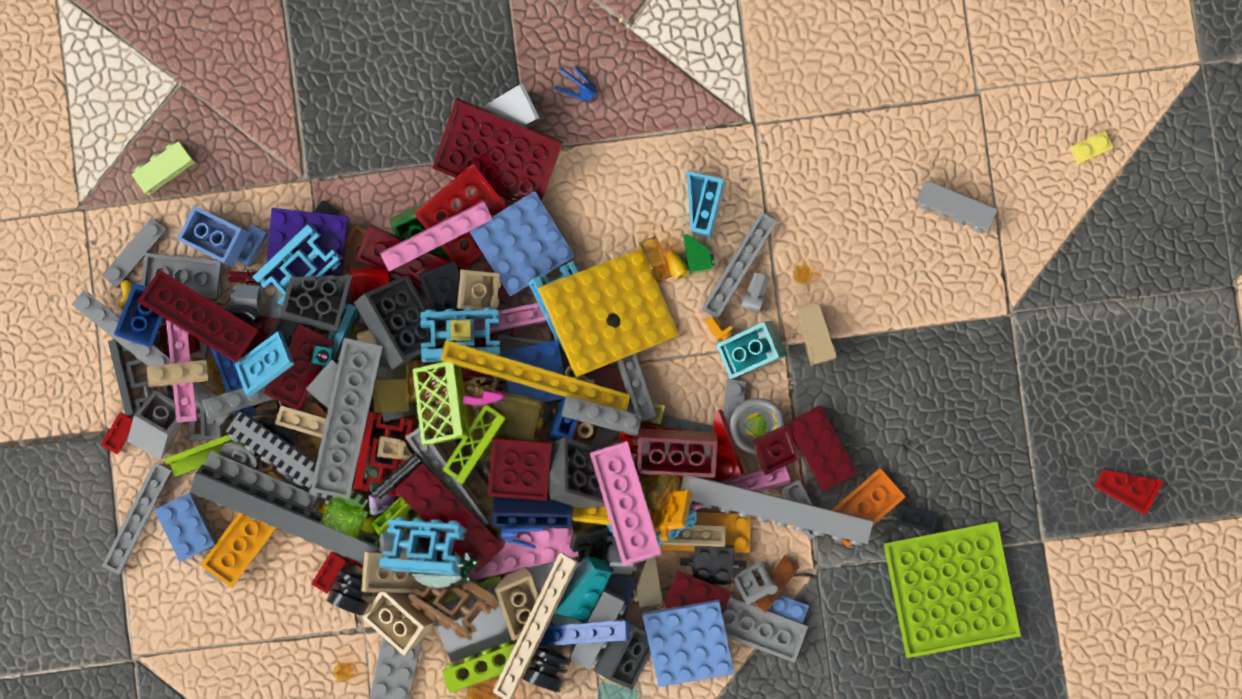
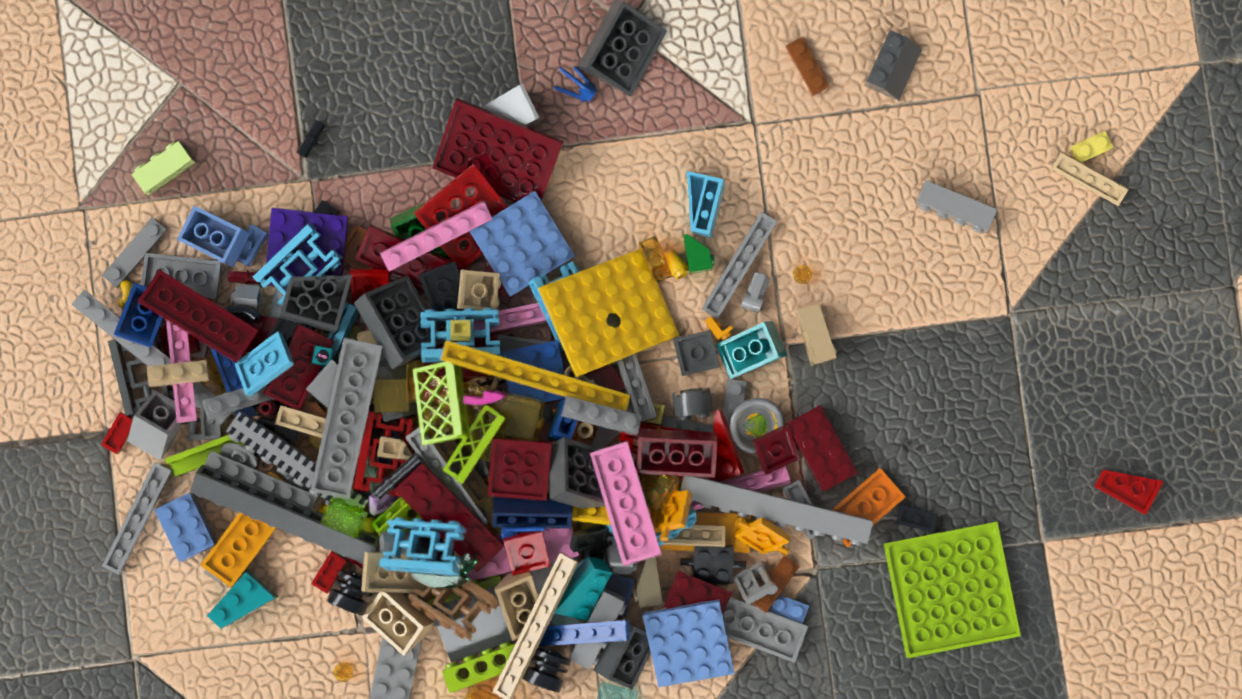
none -> teal wedge [207,571,278,629]
none -> dark red pin [259,401,278,417]
none -> black pin [296,120,326,159]
none -> plate [503,531,550,576]
none -> dark grey slope [578,1,667,97]
none -> dark grey brick [672,387,713,420]
none -> dark grey plate [673,330,719,376]
none -> light orange plate [735,517,791,556]
none -> dark orange plate [785,37,829,96]
none -> dark grey slope [864,30,922,101]
none -> tan plate [1051,151,1128,206]

